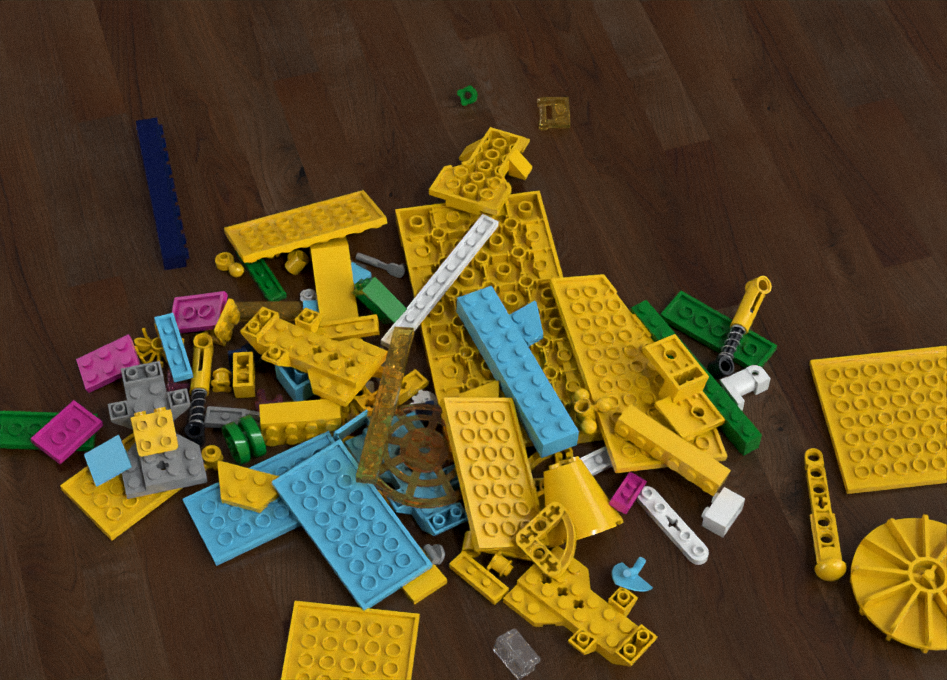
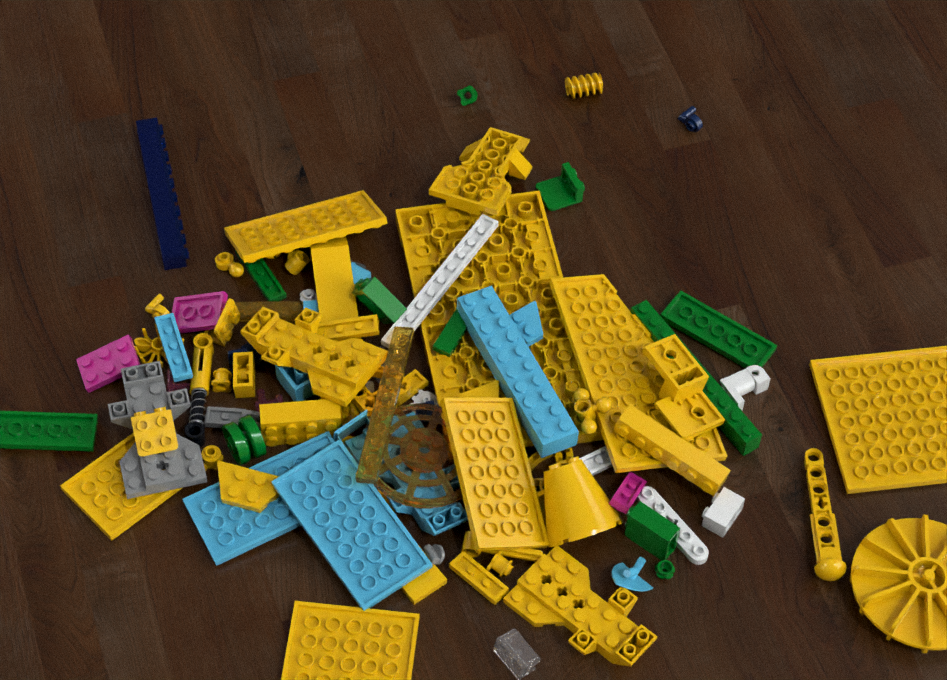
dark pink plate [31,400,103,464] -> none
medium azure piece [84,435,132,487] -> none
light grey piece [356,252,406,278] -> none
yellow beam [516,502,576,579] -> none
clear yellow plate [537,97,570,130] -> none
piece [707,276,772,379] -> none
none -> yellow plate [145,294,170,320]
none -> green tile [433,309,467,357]
none -> green bracket [536,162,585,211]
none -> yellow piece [565,73,603,99]
none -> green brick [624,501,680,561]
none -> green plate [655,560,675,579]
none -> dark blue plate [678,106,703,132]

